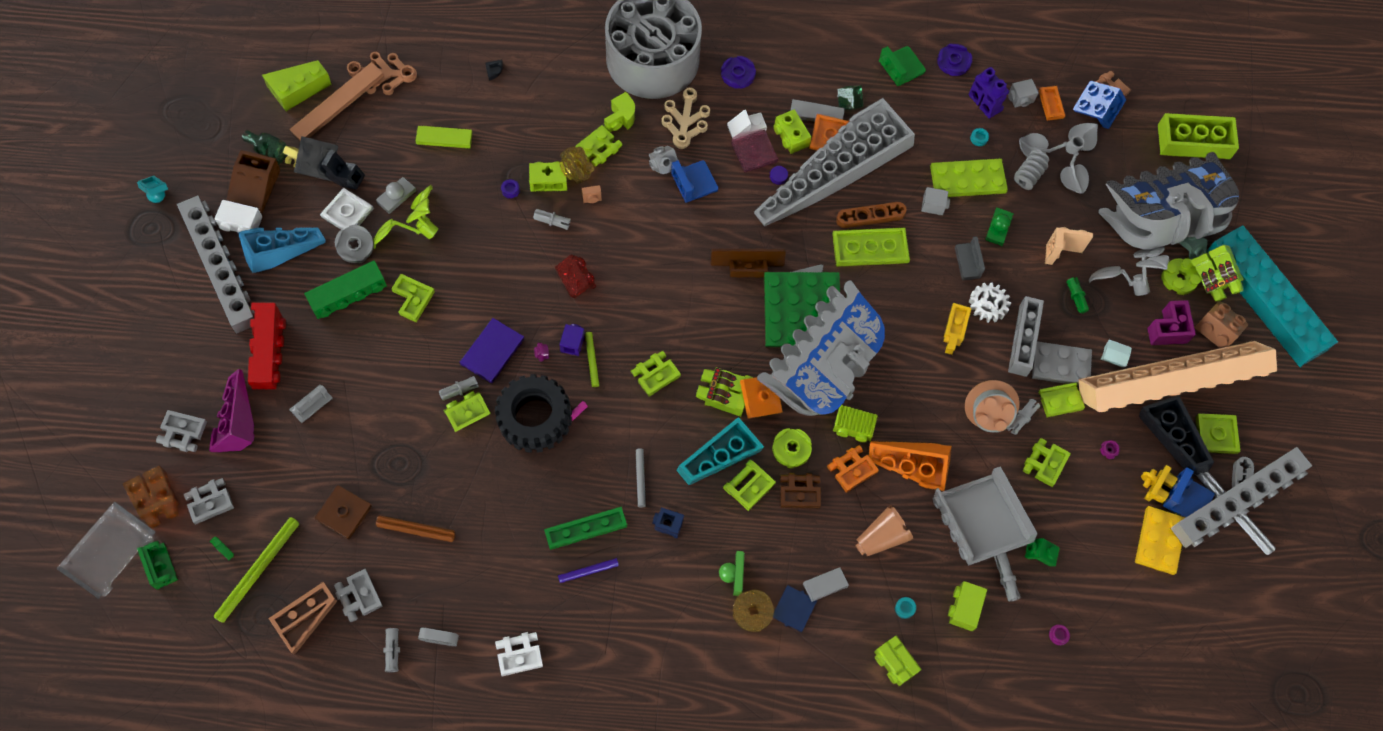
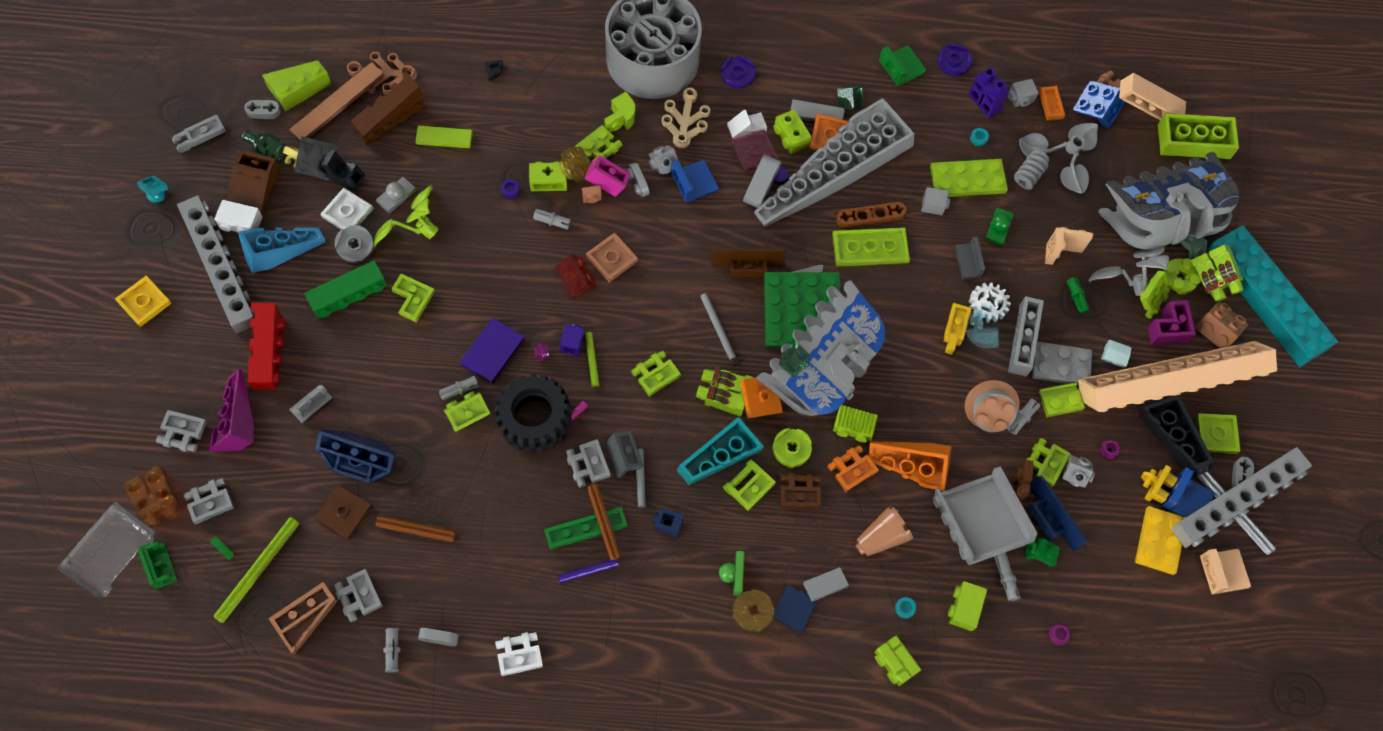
none -> yellow plate [115,275,172,327]
none -> light grey hinge [172,115,226,153]
none -> light grey beam [244,100,281,119]
none -> dark blue wedge [315,430,396,484]
none -> reddish brown wedge [351,72,425,145]
none -> light grey plate [566,439,611,488]
none -> dark pink brick [584,155,630,197]
none -> nougat plate [586,233,638,283]
none -> dark orange axle [588,484,621,560]
none -> dark grey panel [605,430,644,478]
none -> light grey plate [627,163,649,197]
none -> light grey bar [700,293,737,361]
none -> light grey beam [743,154,781,208]
none -> clear green panel [779,342,810,377]
none -> clear light blue brick [967,309,999,348]
none -> reddish brown plate [1012,460,1033,503]
none -> dark blue bracket [1027,475,1088,551]
none -> light grey brick [1063,455,1095,488]
none -> light nougat brick [1119,73,1186,120]
none -> lime plate [1140,271,1170,319]
none -> light nougat bracket [1200,549,1251,595]

